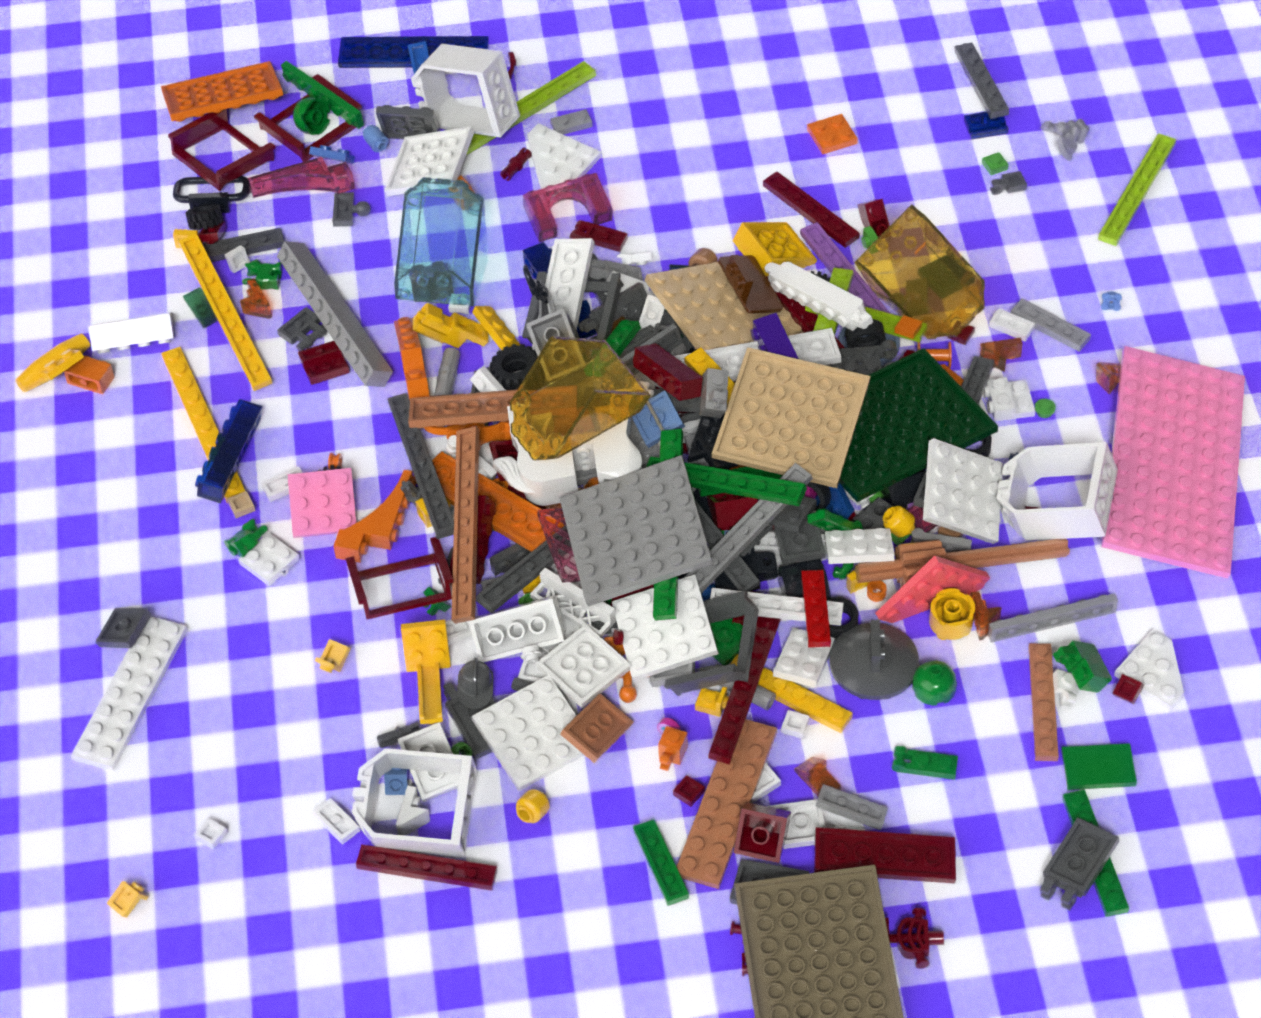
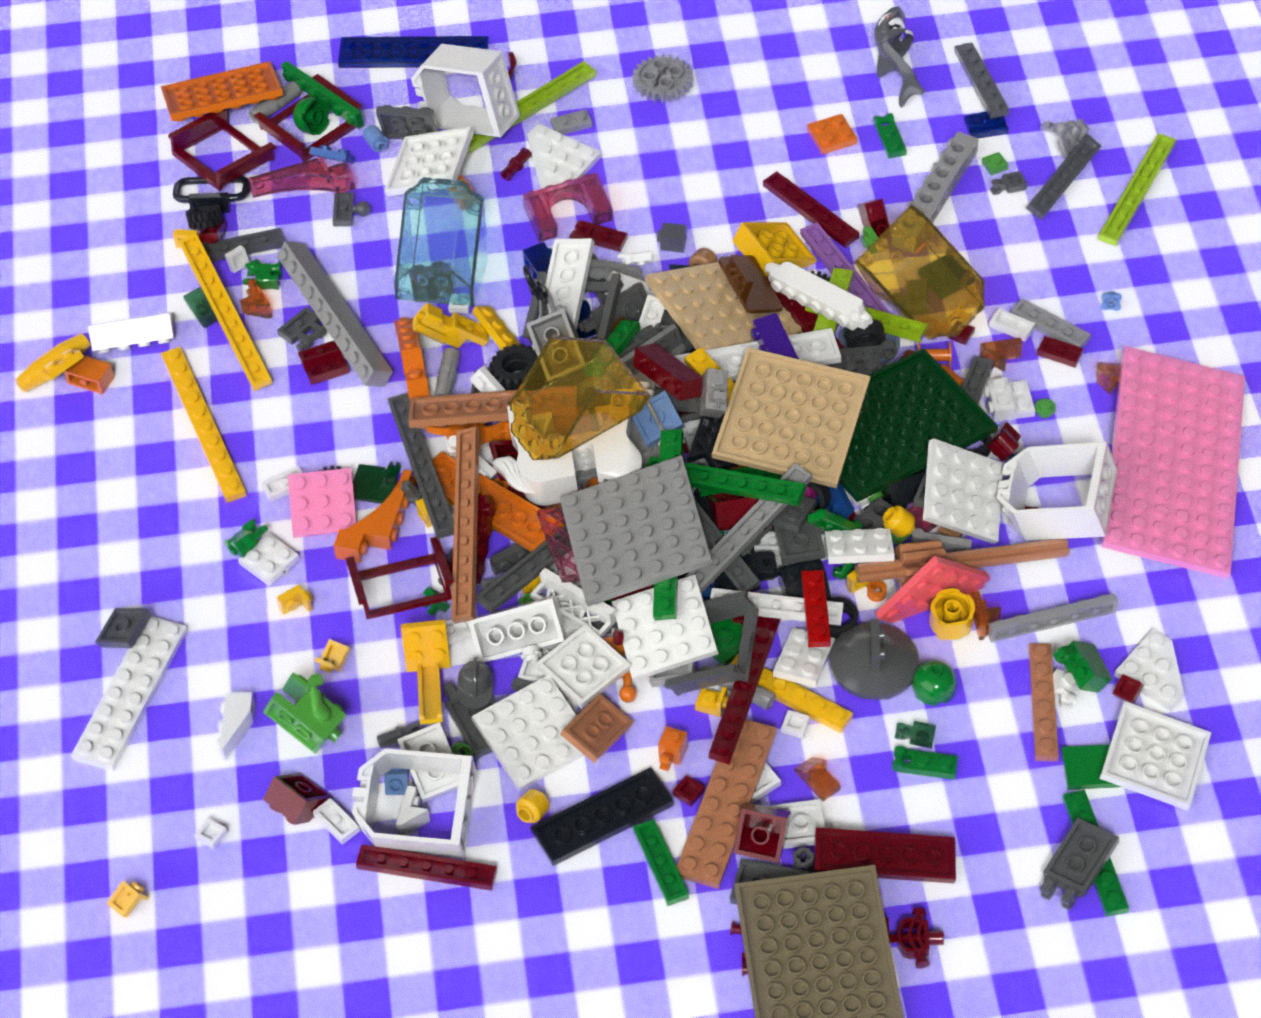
clear blue brick [195,399,263,504] -> none
tan plate [227,491,255,518] -> none
orange bush [328,452,342,469] -> none
blue plate [408,41,429,74] -> none
dark pink tile [657,718,681,735] -> none
light grey plate [815,784,888,830] -> none
orange tile [894,315,922,339] -> none
none -> white slope [216,692,255,761]
none -> light grey axle [248,81,301,124]
none -> bright green torso [263,672,347,754]
none -> slope [263,772,333,825]
none -> yellow bracket [277,584,313,615]
none -> dark green plate [353,461,401,504]
none -> black plate [530,767,674,866]
none -> light grey gear [632,54,694,103]
none -> dark grey brick [657,222,687,253]
none -> dark grey bush [793,847,814,873]
none -> green plate [873,113,907,159]
none -> dark grey piece [874,6,925,108]
none -> light grey brick [891,131,979,254]
none -> clear green plate [894,721,936,749]
none -> dark red plate [988,422,1021,461]
none -> dark grey plate [1026,134,1102,220]
none -> dark red plate [1037,336,1083,368]
none -> white plate [1099,701,1212,811]

